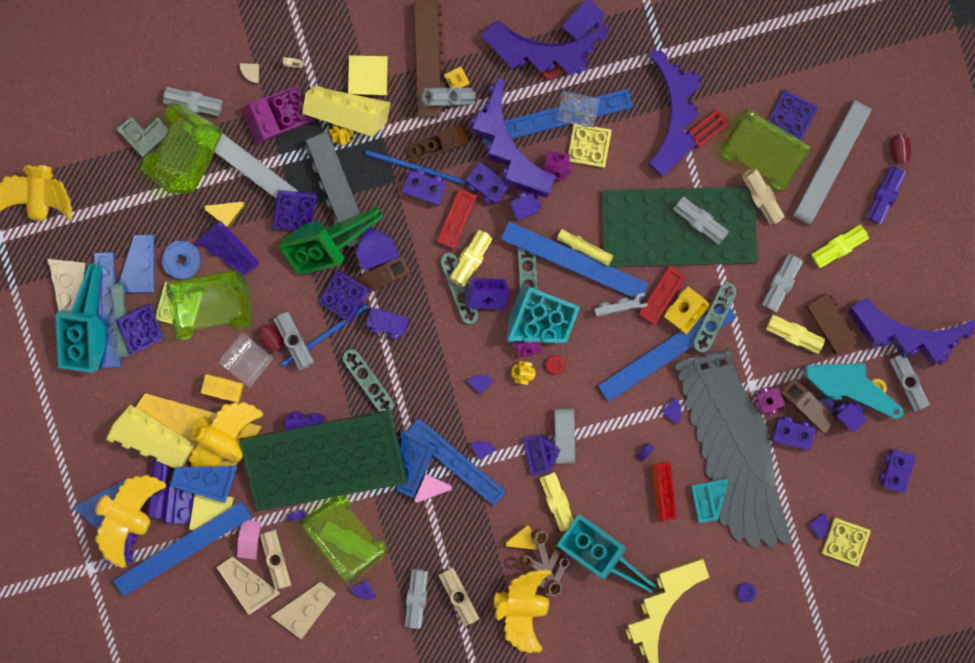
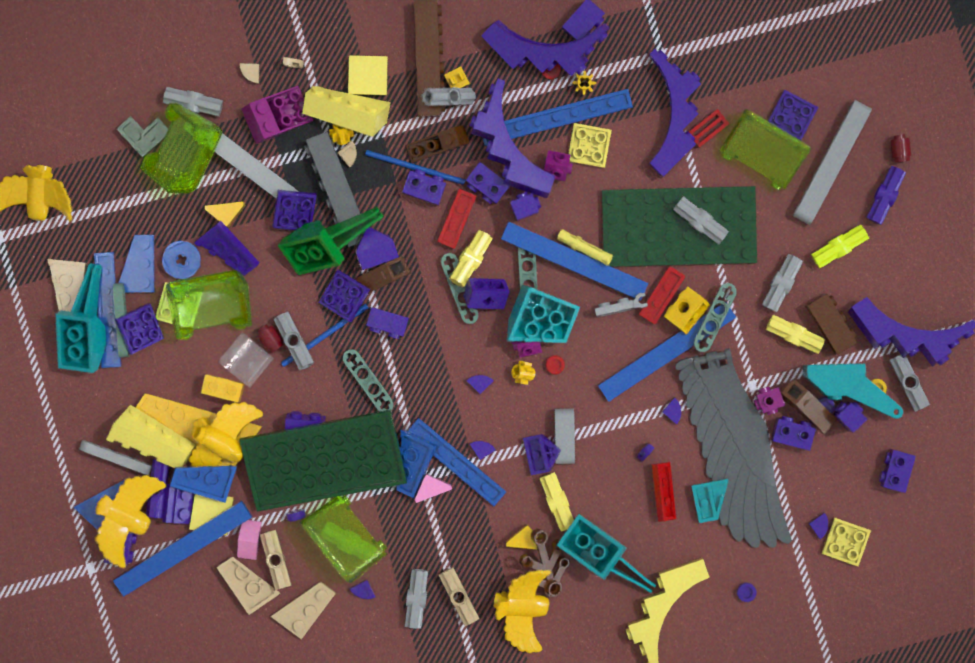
clear bracket [557,91,600,128] -> none
tan piece [742,168,785,225] -> none
none -> light grey beam [79,440,152,475]
none -> tan tile [338,141,357,167]
none -> yellow gear [572,71,596,95]

